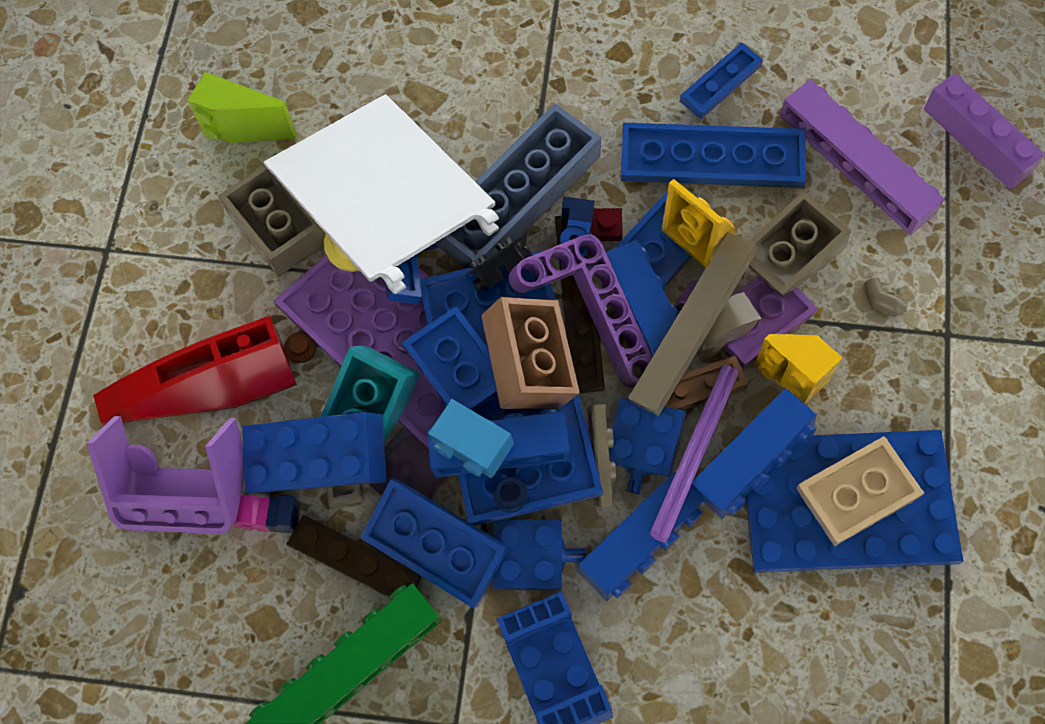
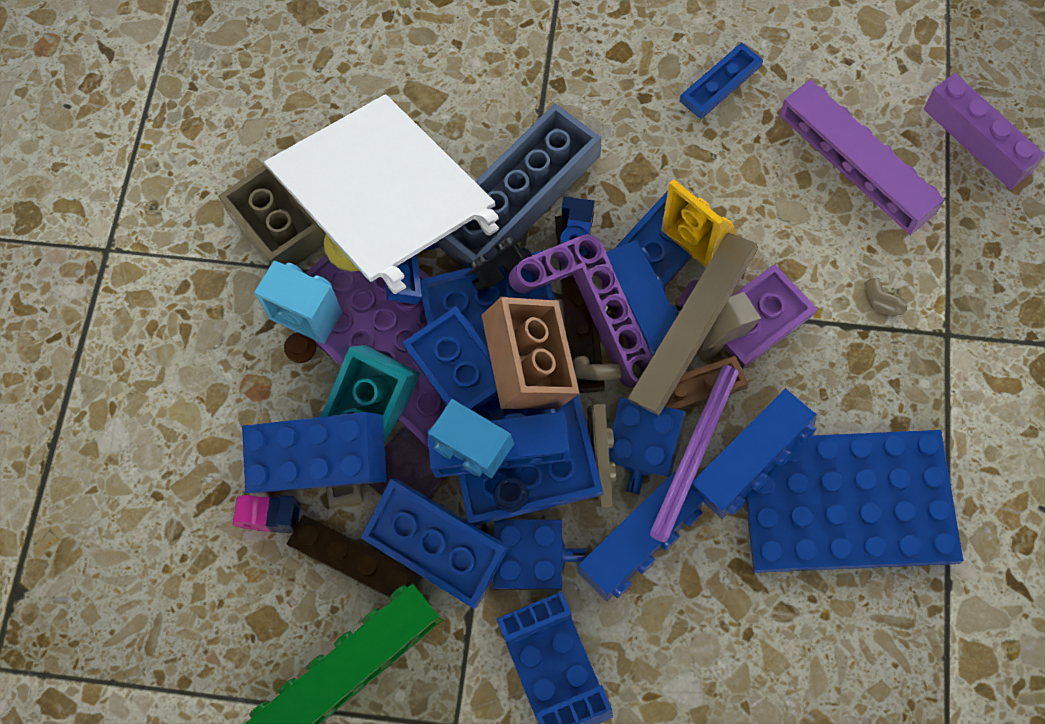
medium lavender windscreen [86,416,245,534] -> none
red wedge [93,315,297,425] -> none
lime slope [187,72,297,143] -> none
dark red plate [591,208,623,241] -> none
blue plate [621,123,806,188] -> none
dark tan slope [748,191,851,297] -> none
yellow slope [755,334,842,404] -> none
tan plate [796,436,924,547] -> none
none -> medium azure brick [254,260,342,344]
none -> dark tan arm [572,356,622,381]

